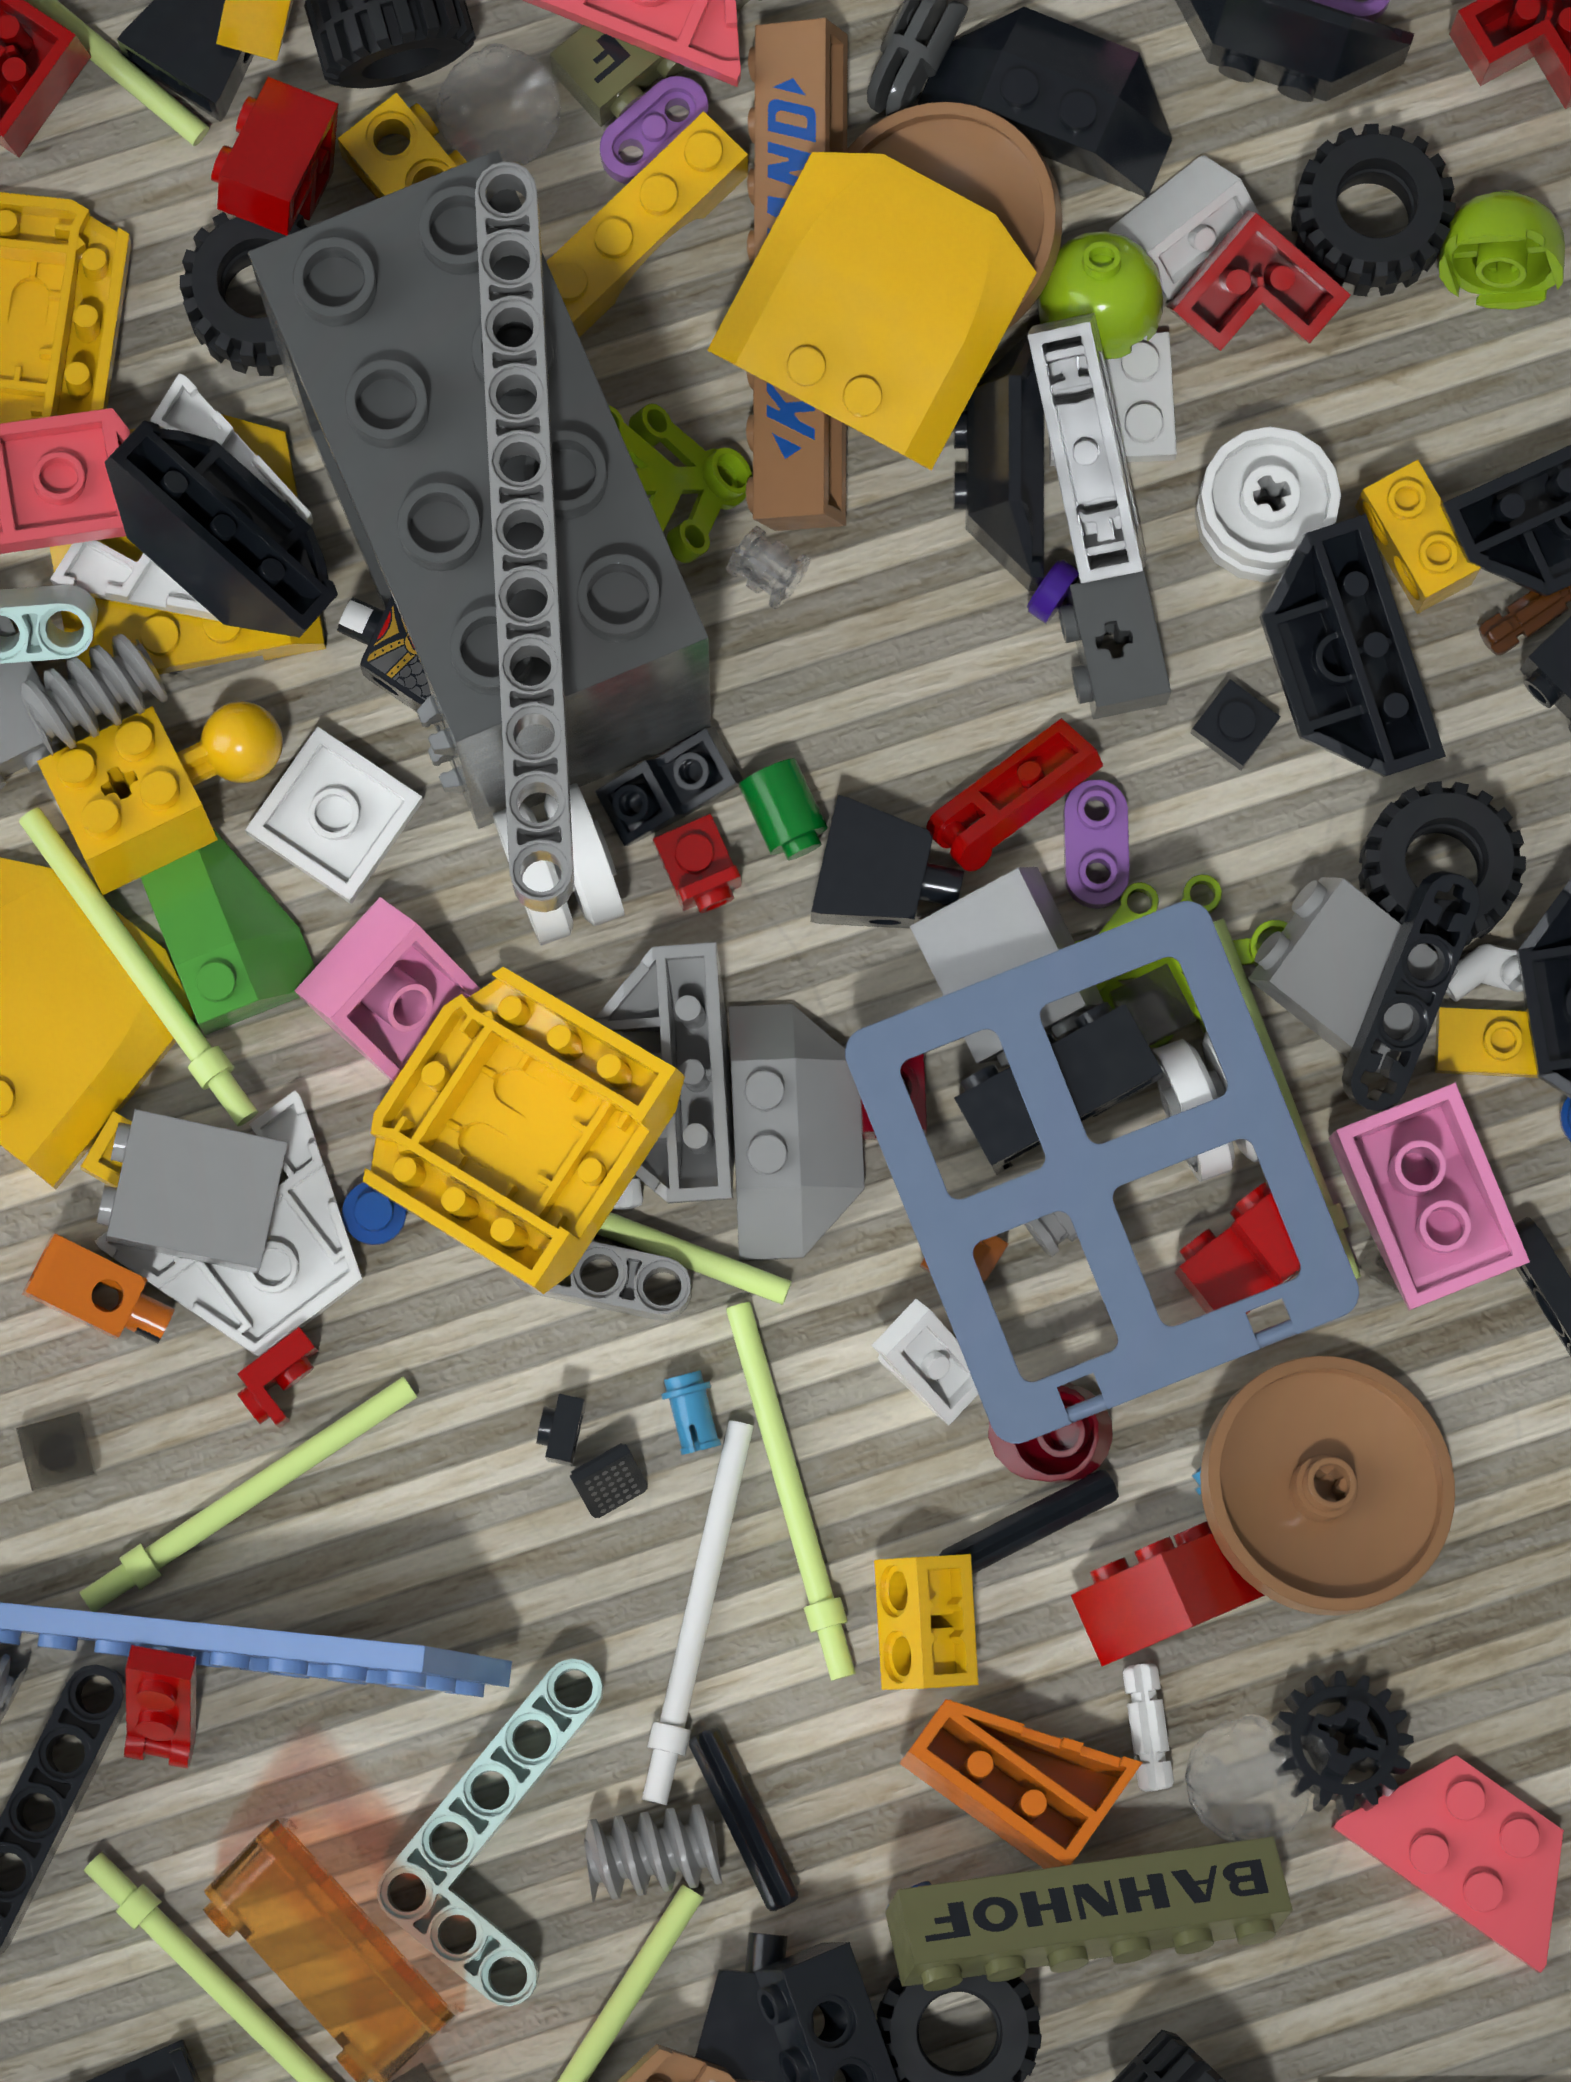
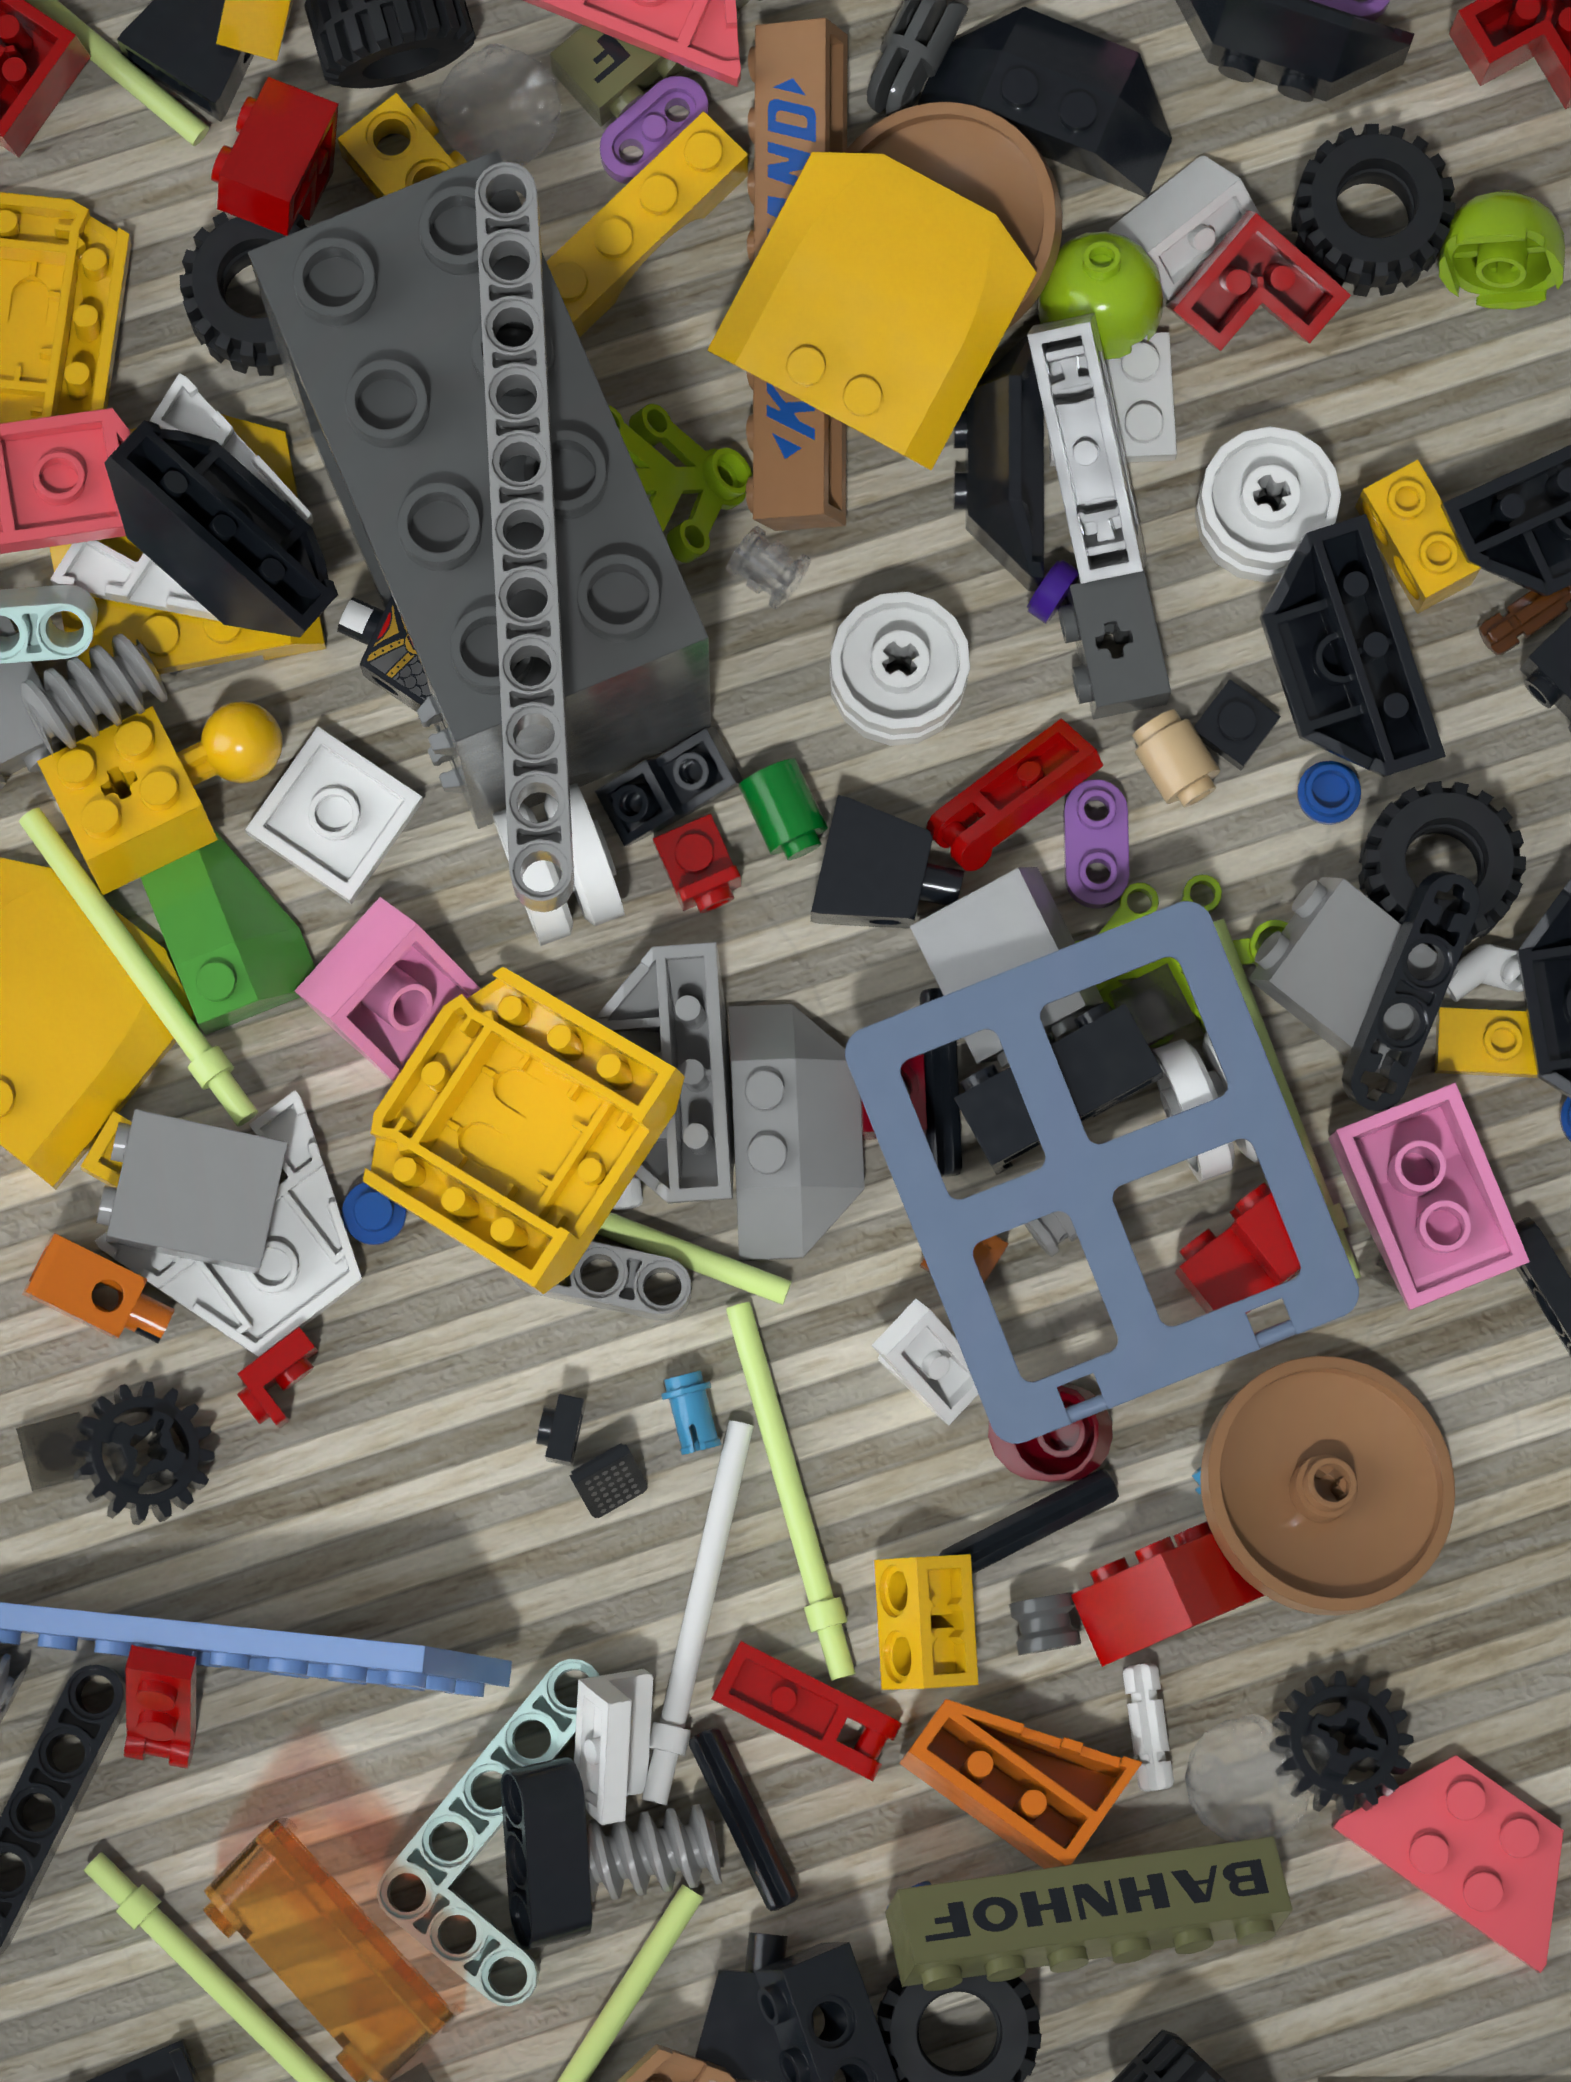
yellowish green bar [79,1376,418,1612] -> none
none -> black gear [70,1381,215,1525]
none -> black beam [501,1757,592,1950]
none -> white panel [574,1669,654,1825]
none -> red plate [711,1641,902,1782]
none -> white wheel [829,592,970,746]
none -> black axle [919,988,962,1177]
none -> dark grey wheel [1009,1593,1081,1656]
none -> tan brick [1132,709,1221,808]
none -> blue plate [1297,761,1361,825]

